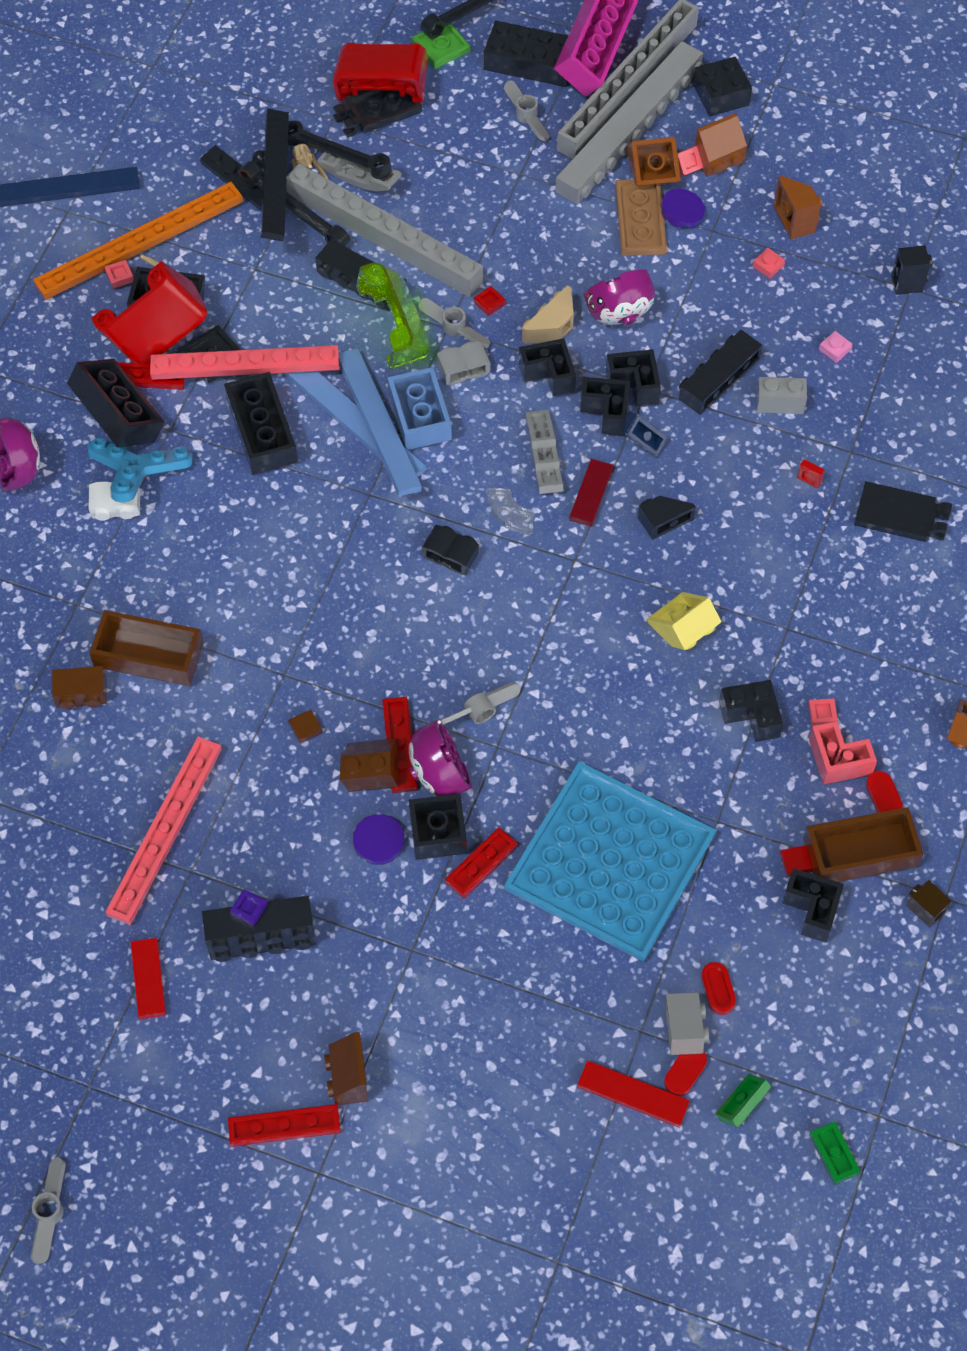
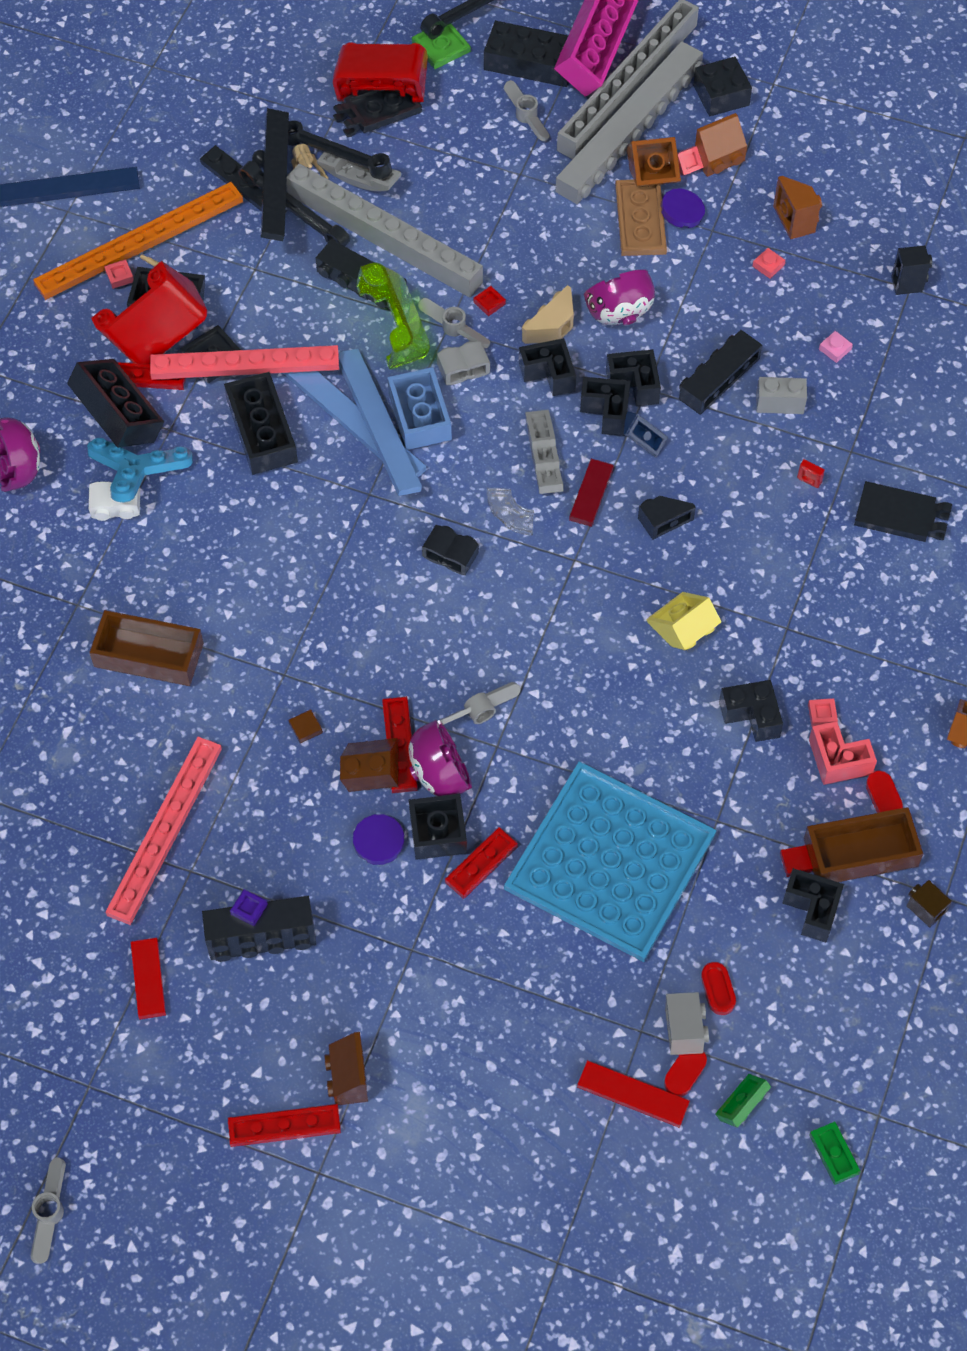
reddish brown brick [52,666,107,709] -> none

